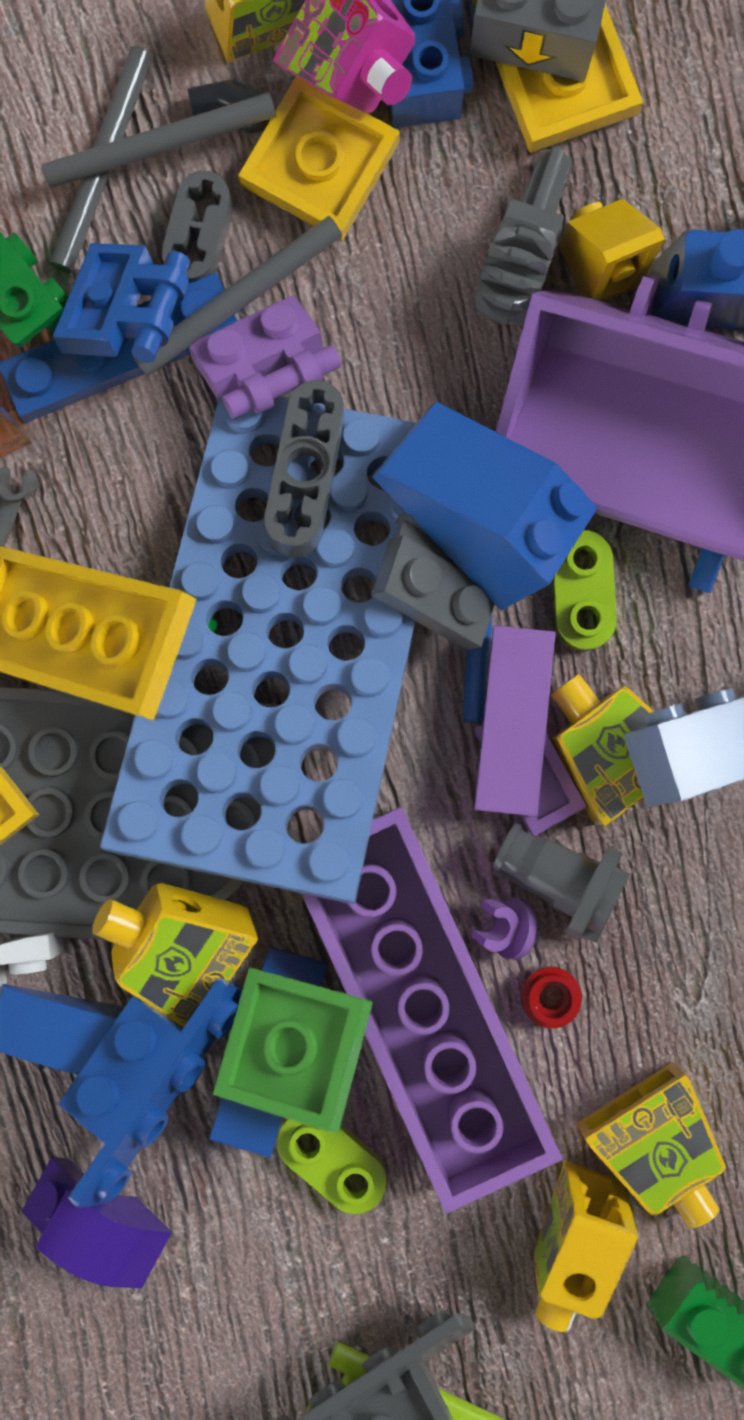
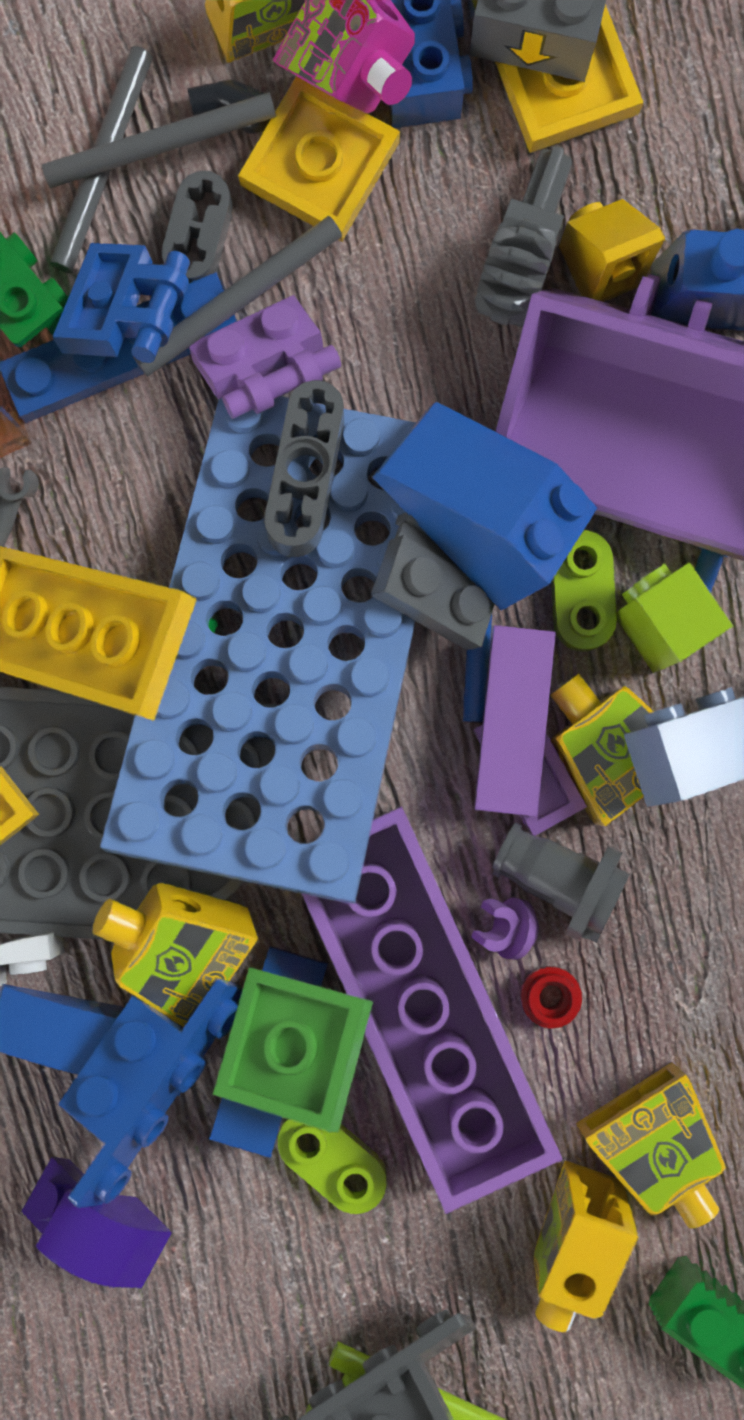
none -> lime brick [616,562,733,673]

